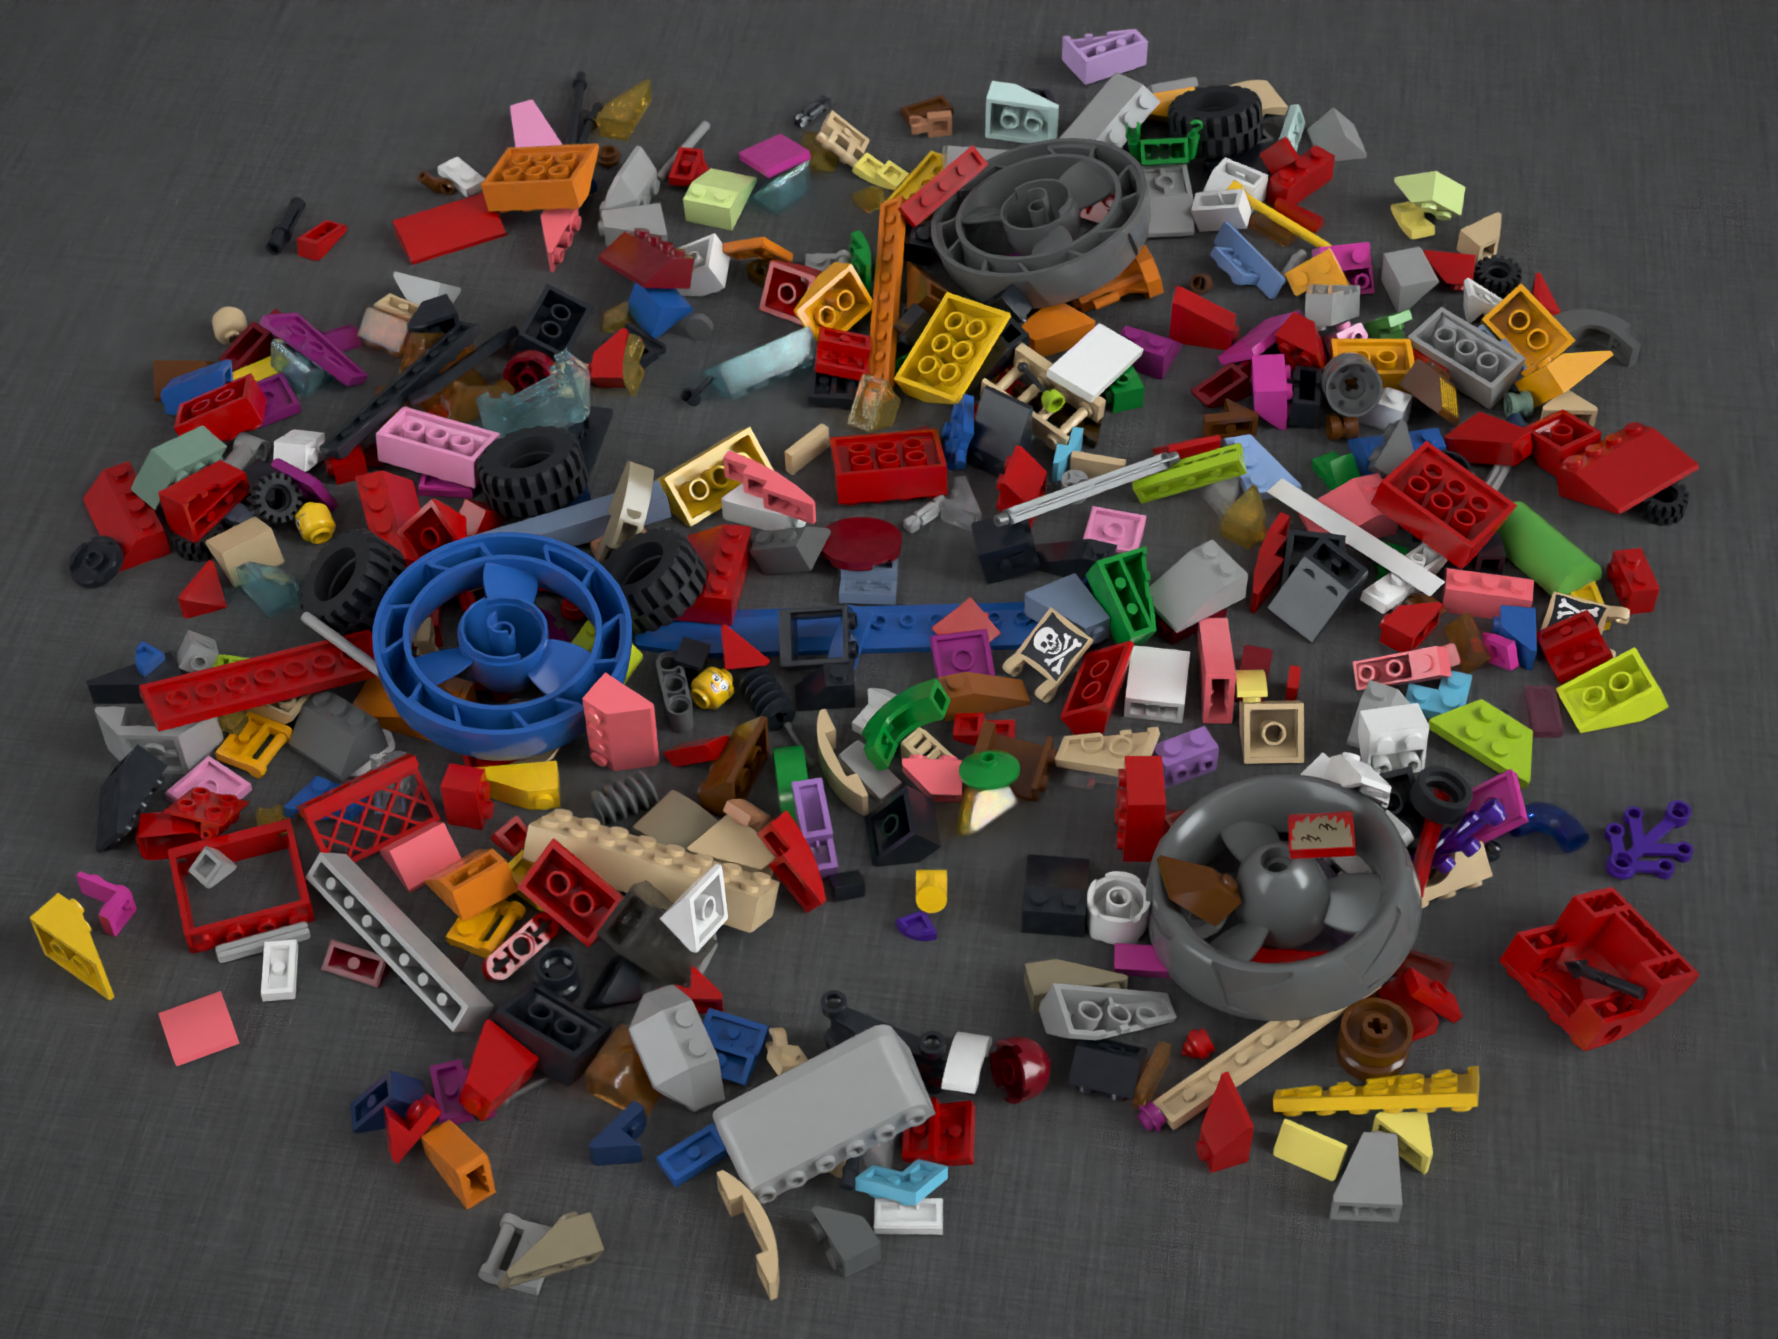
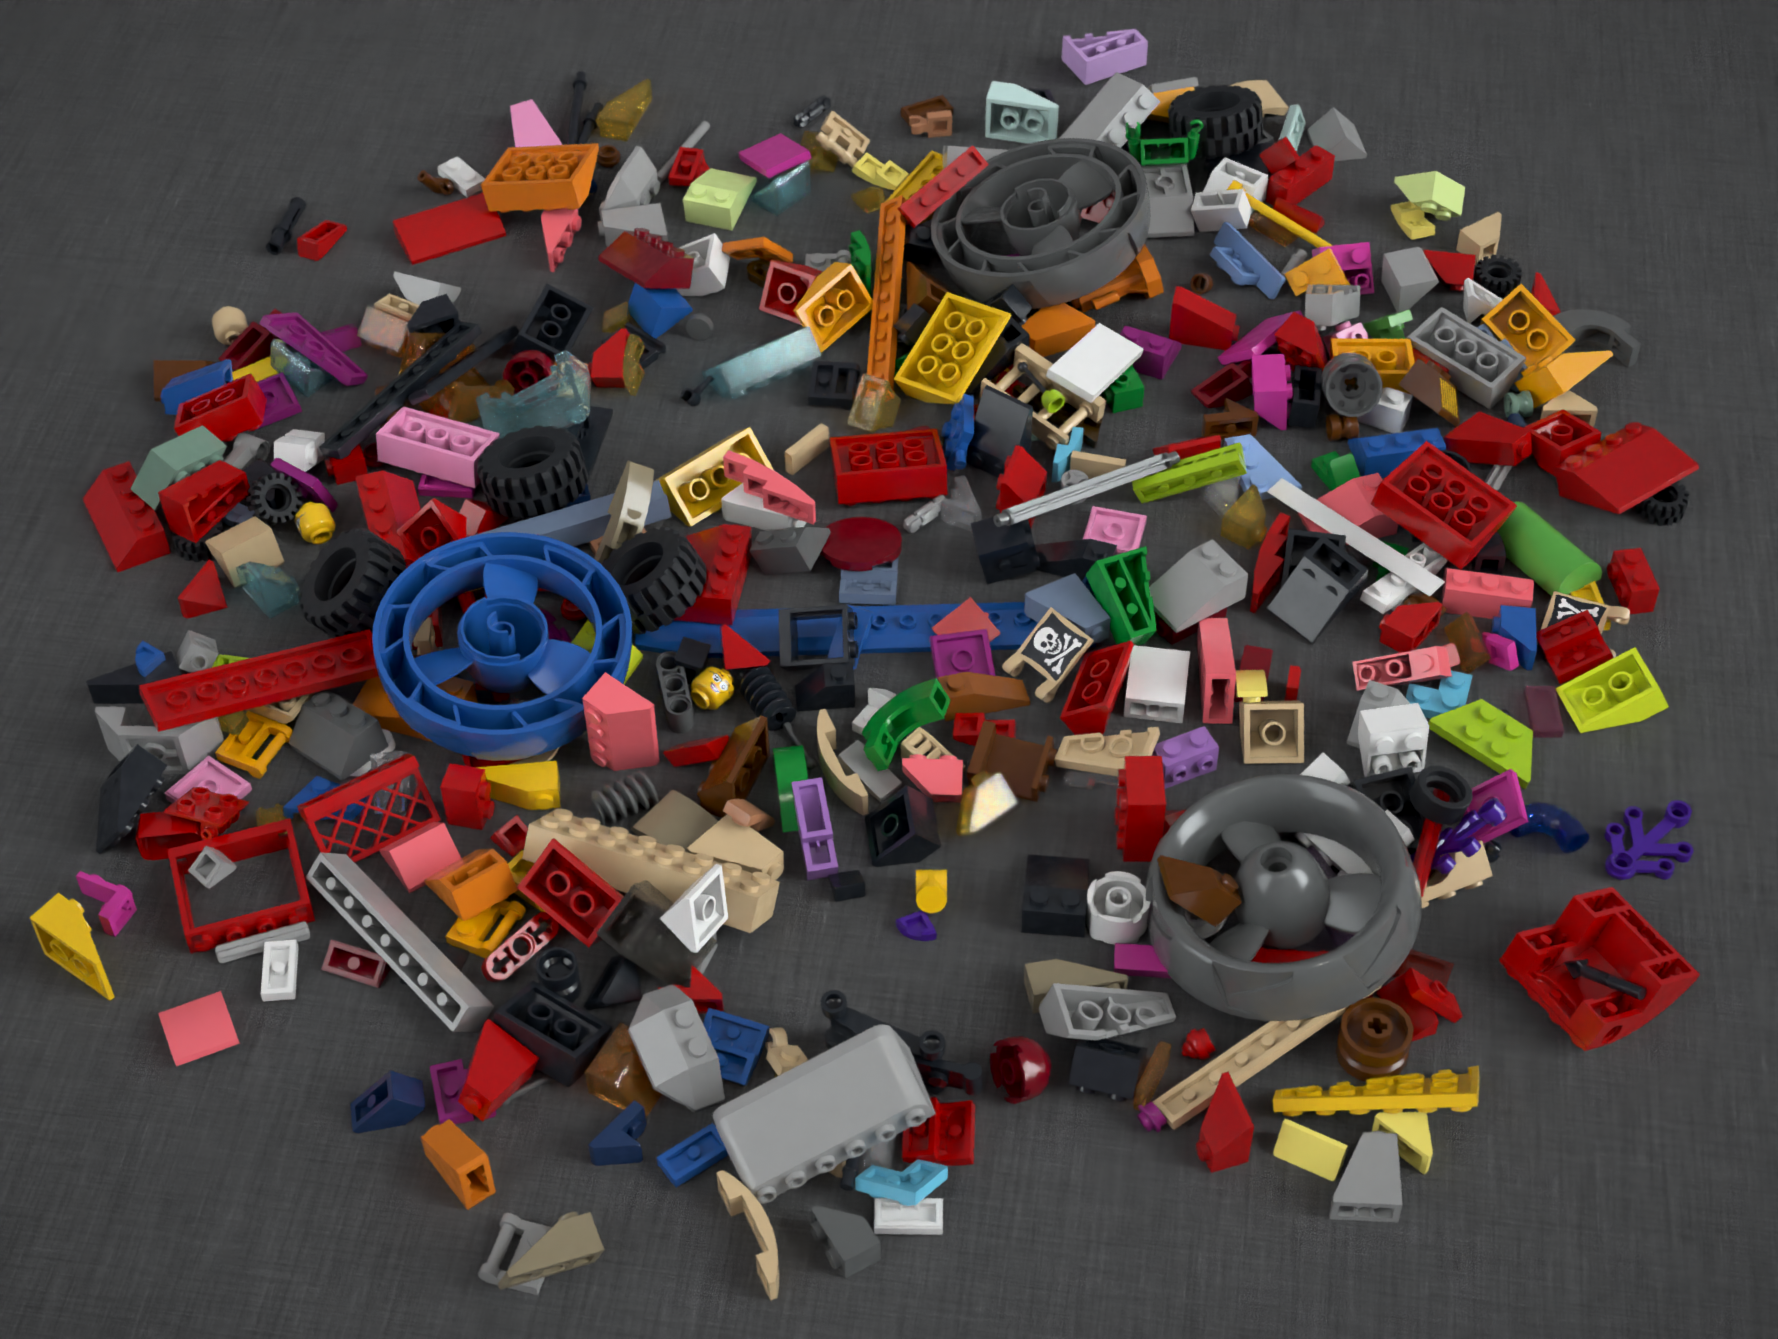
black tile [69,536,124,588] -> none
light grey bar [301,612,379,677] -> none
red slope [384,1093,442,1164] -> none
red slope [757,810,826,913] -> none
red slope [815,326,871,382] -> none
white slope [941,1032,992,1094] -> none
green dish [959,750,1020,791] -> none
slope [1288,811,1356,859] -> none
white wedge [1324,752,1391,811] -> none
dark grey slope [1367,419,1414,479] -> none

